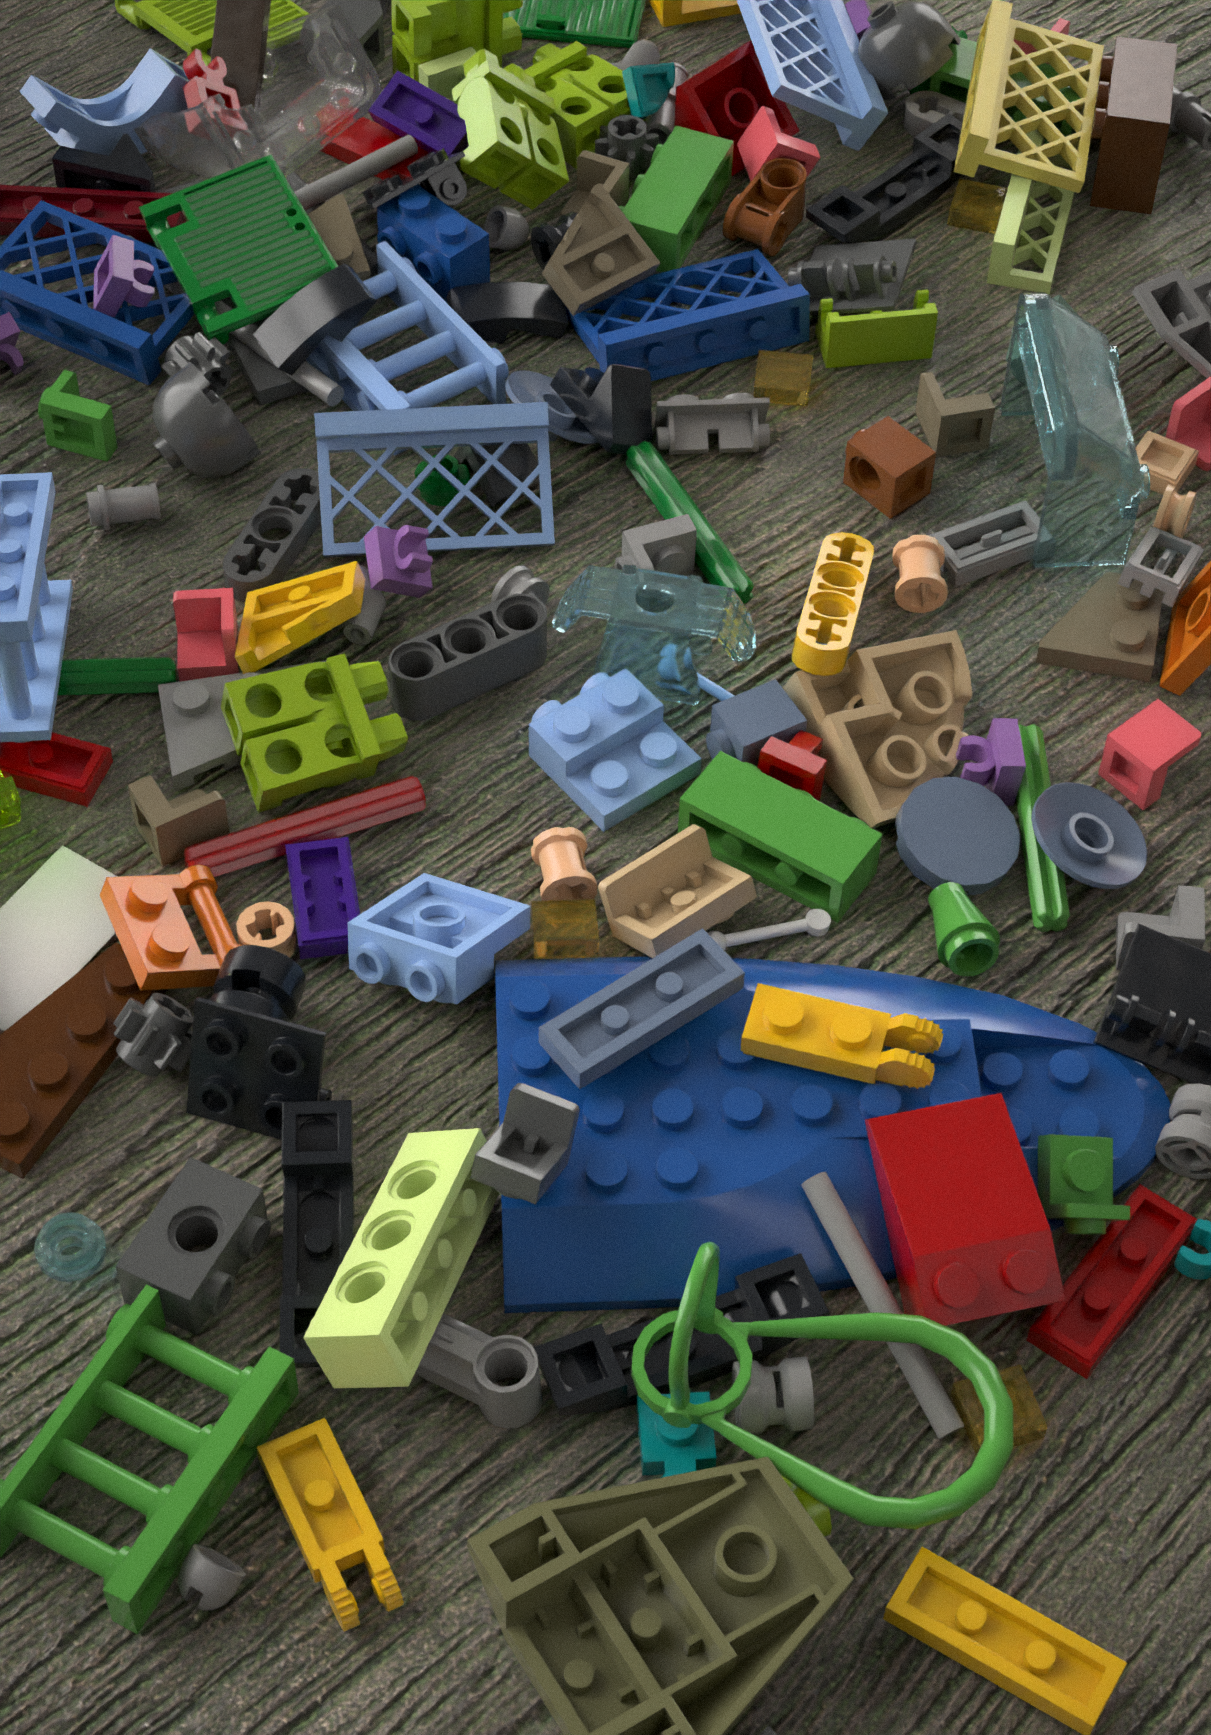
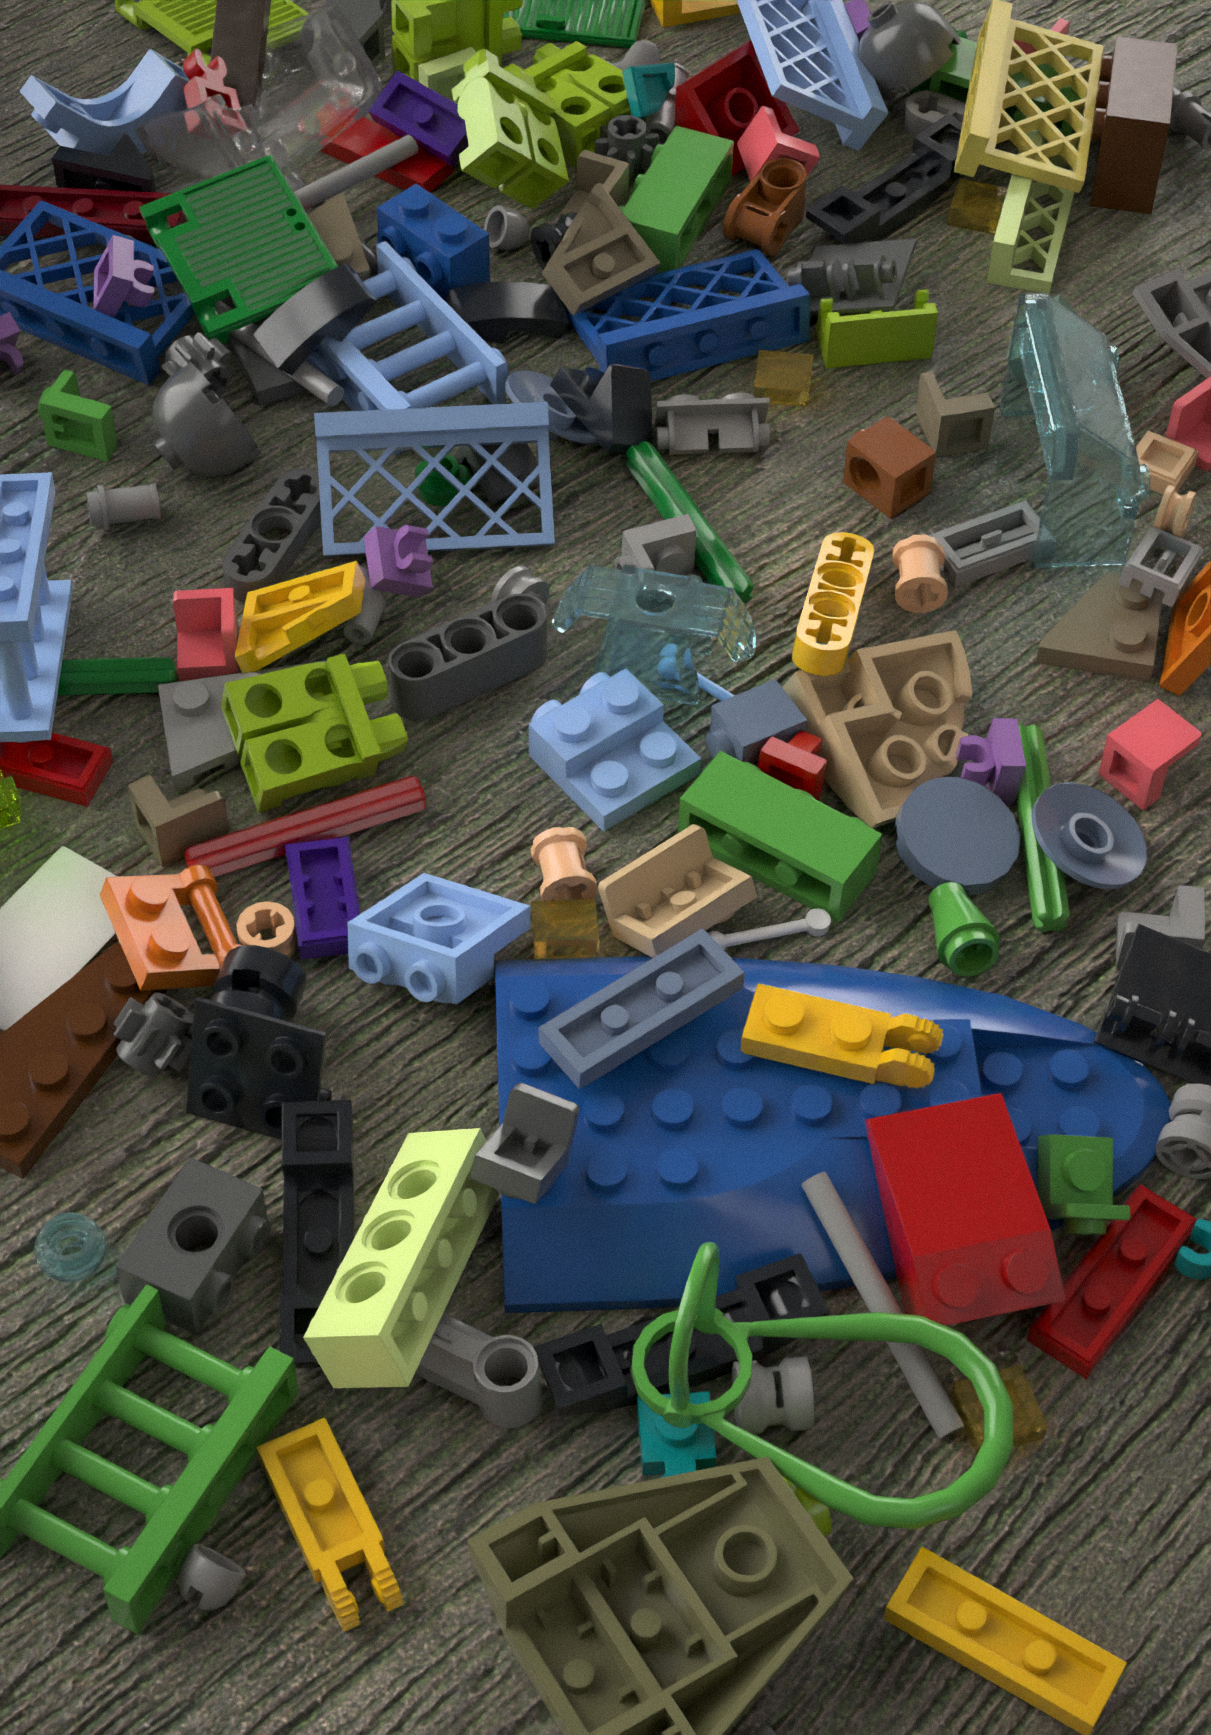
black hinge [354,148,467,213] -> none

